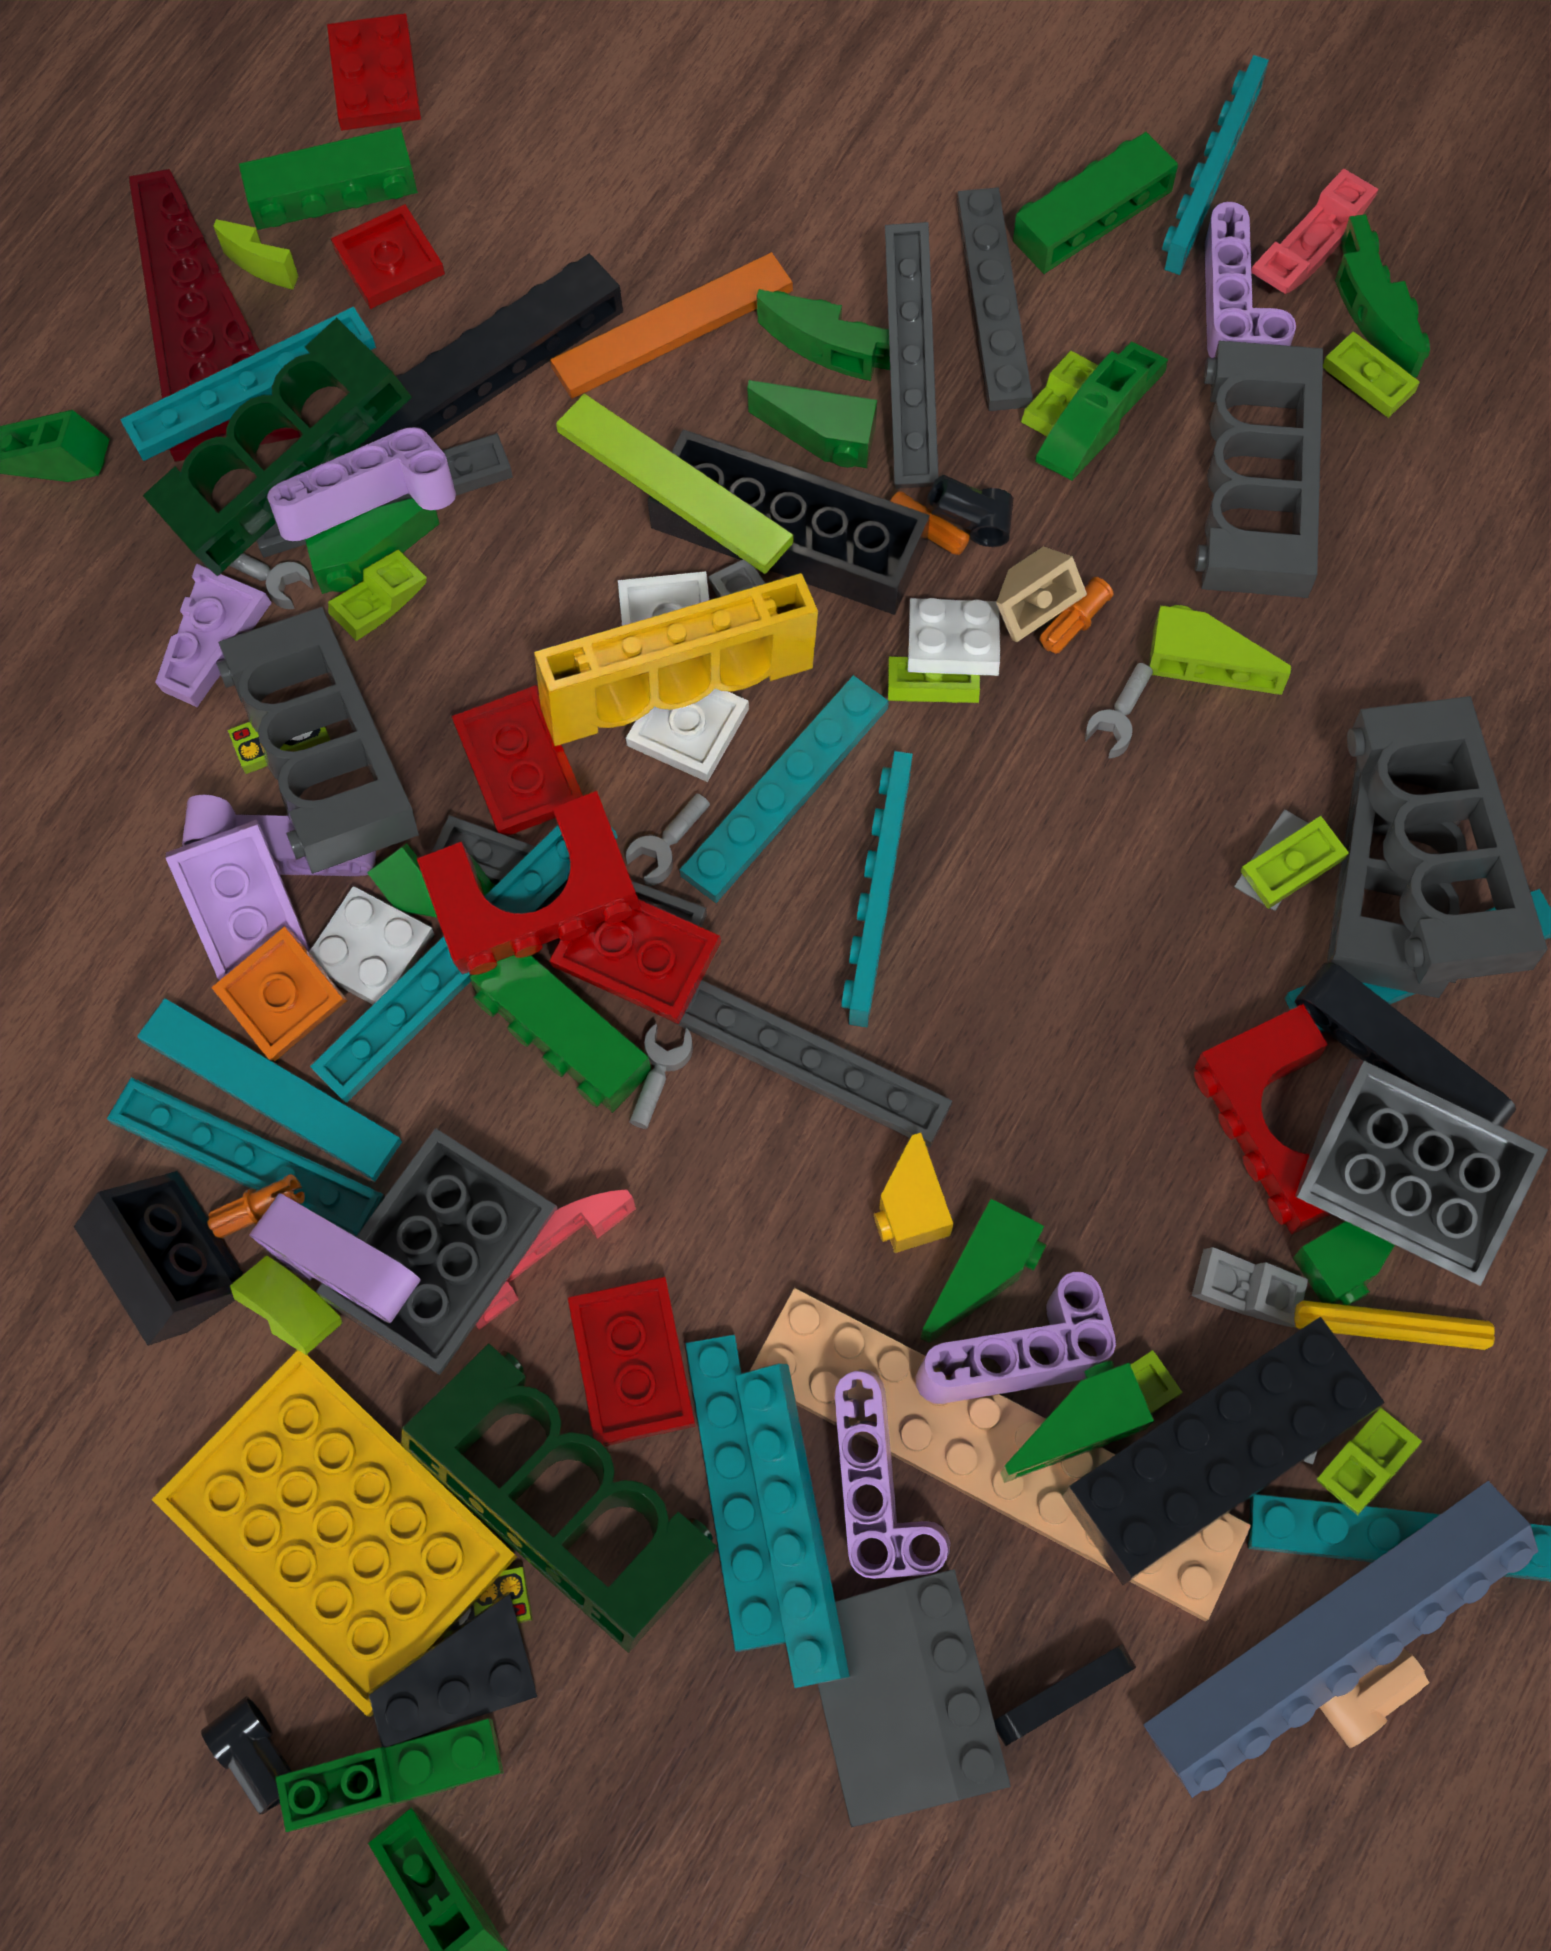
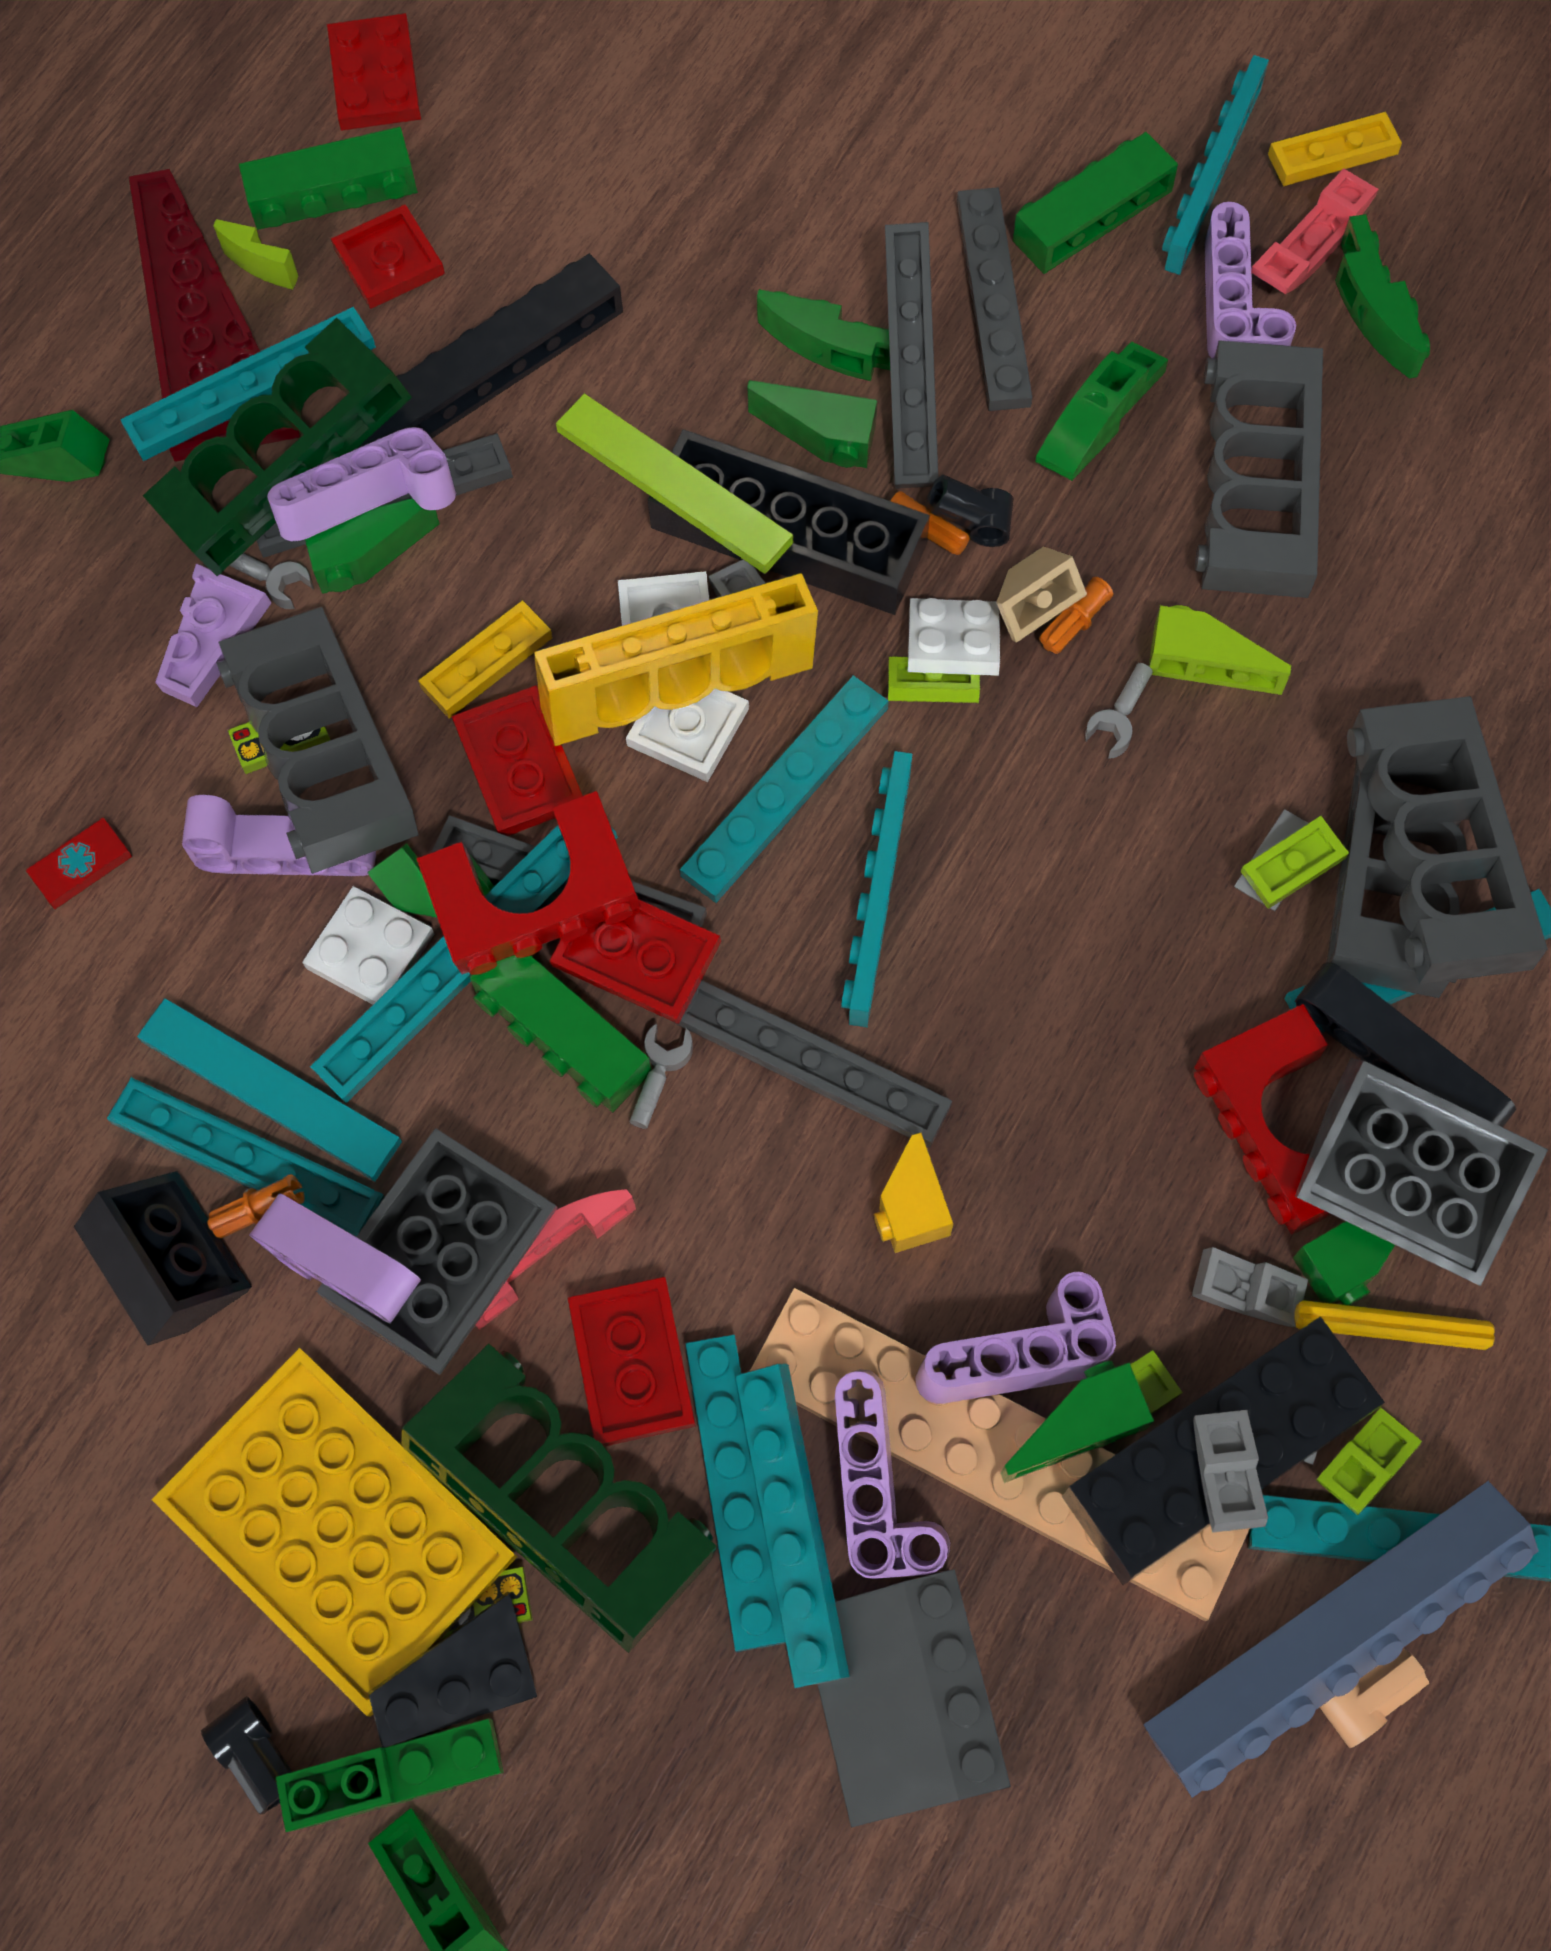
lavender plate [165,820,310,981] -> none
orange plate [211,926,348,1062] -> none
lime slope [230,1255,342,1355] -> none
lime slope [328,550,427,641] -> none
orange tile [550,252,793,399] -> none
light grey piece [626,793,710,885] -> none
green slope [920,1199,1047,1343] -> none
black beam [994,1644,1137,1746] -> none
lime slope [1021,351,1098,437] -> none
lime plate [1323,331,1420,418] -> none
none -> red tile [25,818,133,909]
none -> yellow plate [418,600,553,718]
none -> light grey slope [1193,1410,1268,1533]
none -> yellow plate [1268,112,1402,186]

